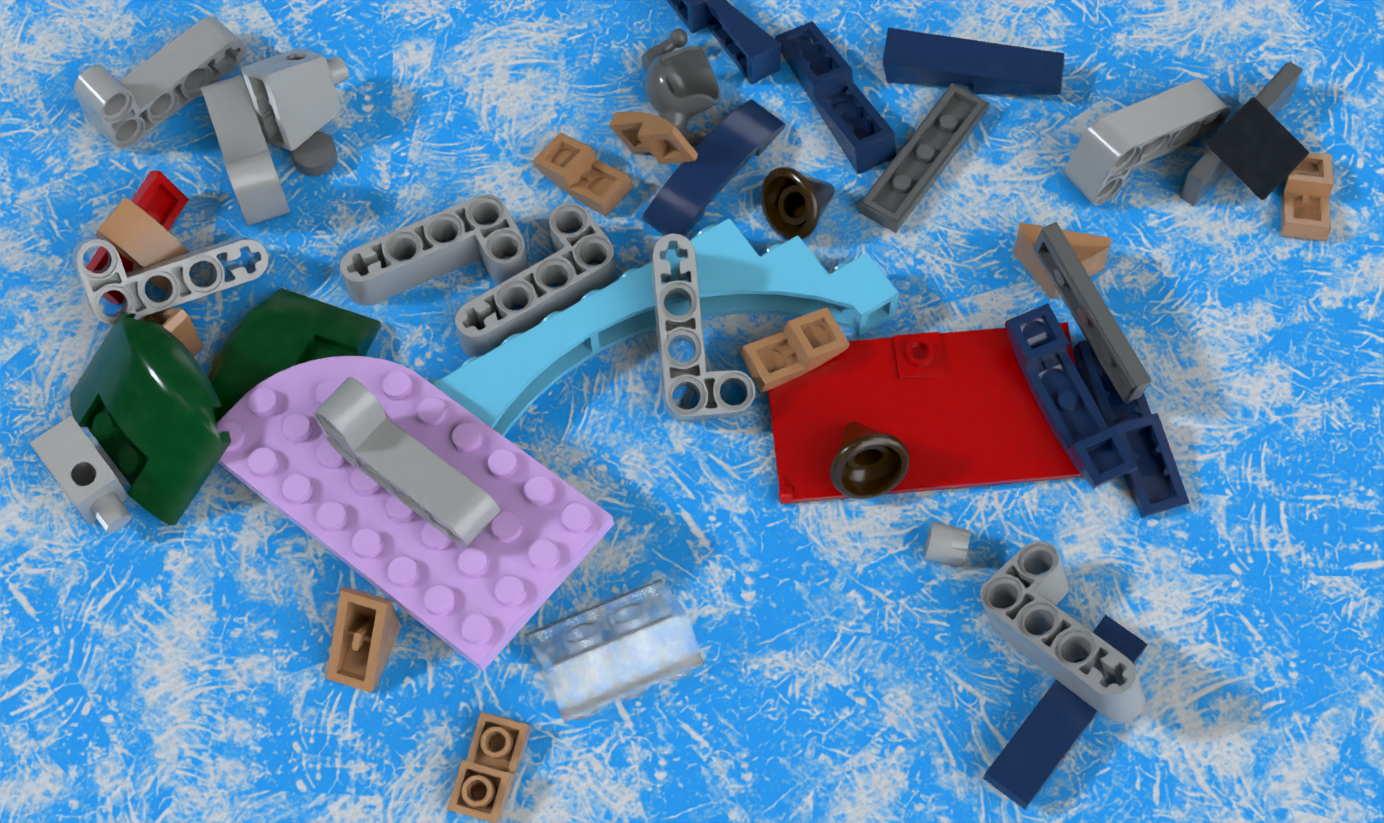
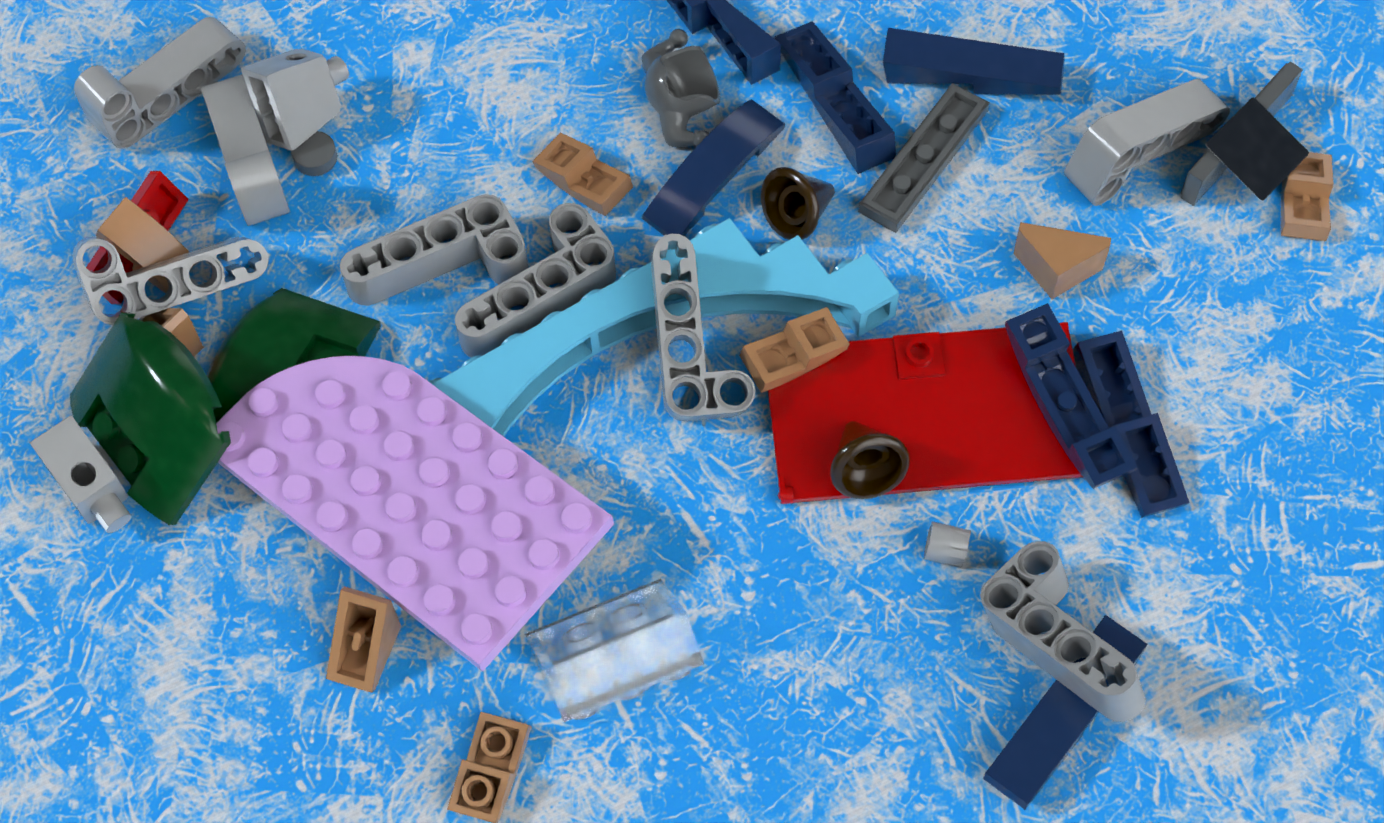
light grey beam [313,377,500,548] -> none
medium nougat slope [609,111,698,164] -> none
dark grey tile [1033,222,1151,404] -> none

